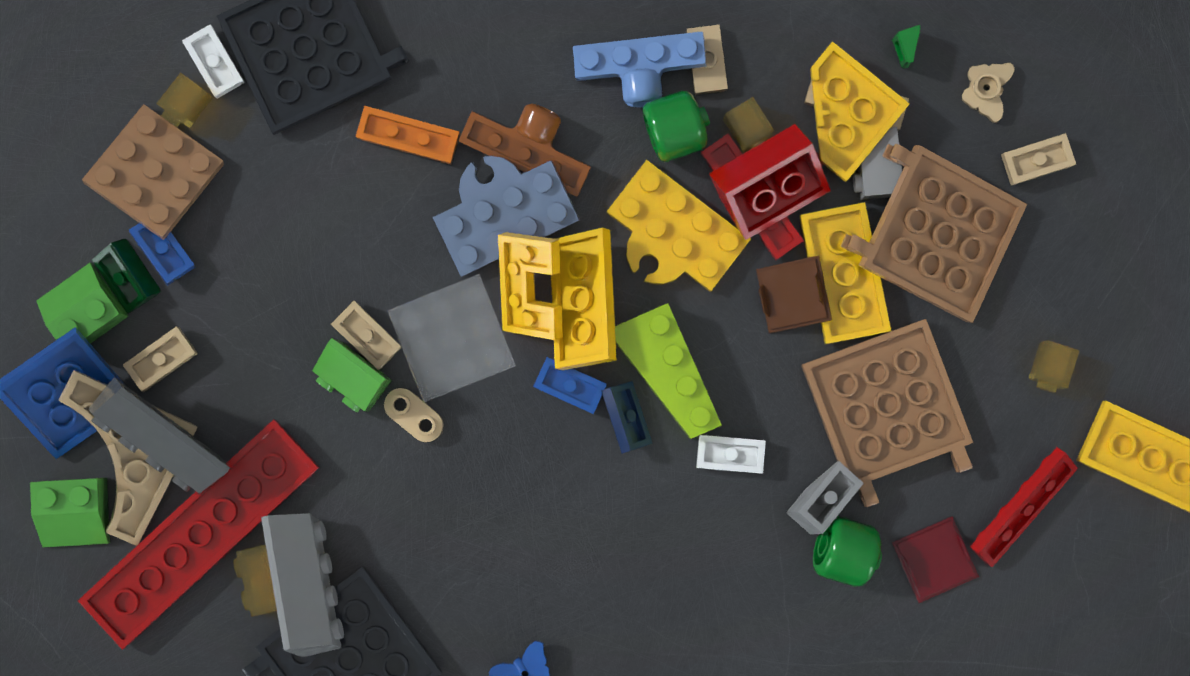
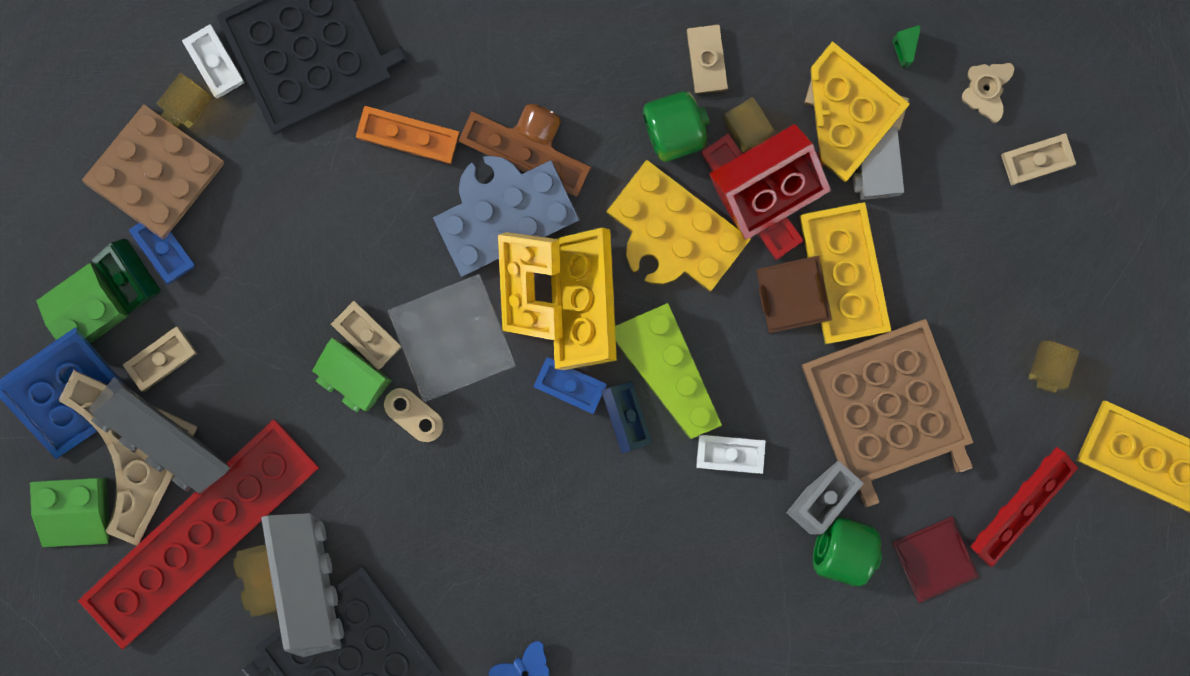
medium blue plate [573,31,707,107] -> none
medium nougat plate [841,144,1027,323] -> none

